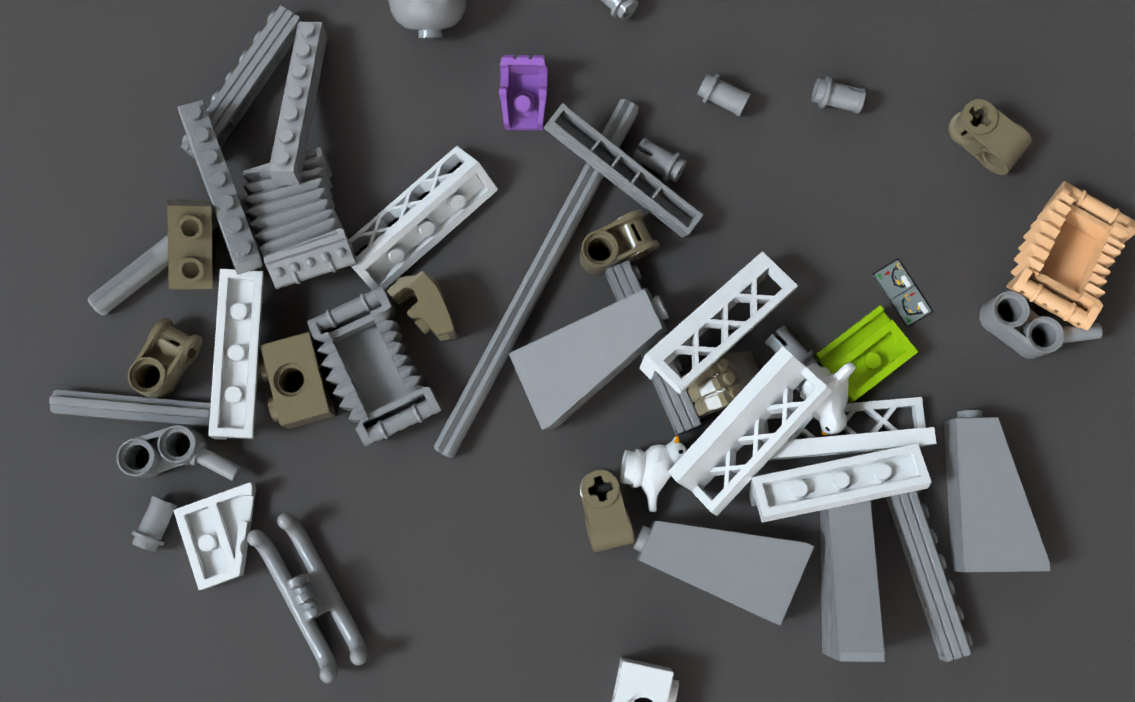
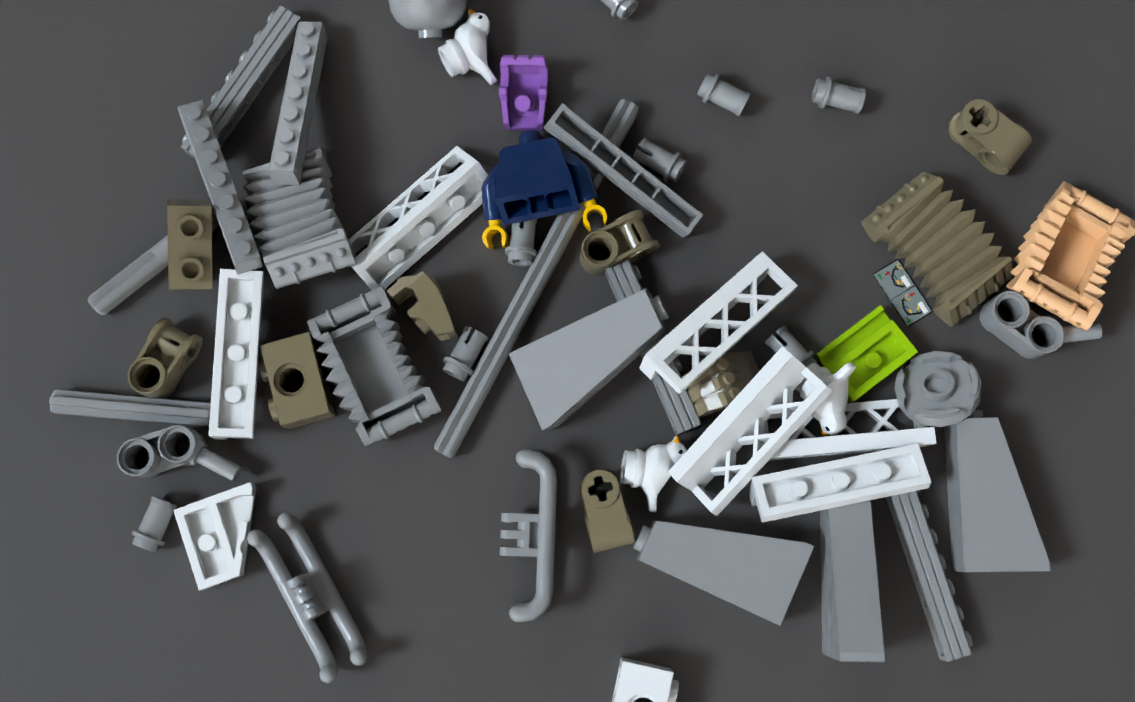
none -> white animal [438,9,497,85]
none -> light grey pin [442,326,488,381]
none -> dark blue torso [481,130,607,250]
none -> light grey piece [499,449,557,622]
none -> light grey pin [505,219,537,266]
none -> dark tan piece [861,171,1014,327]
none -> light grey tile [894,351,982,427]

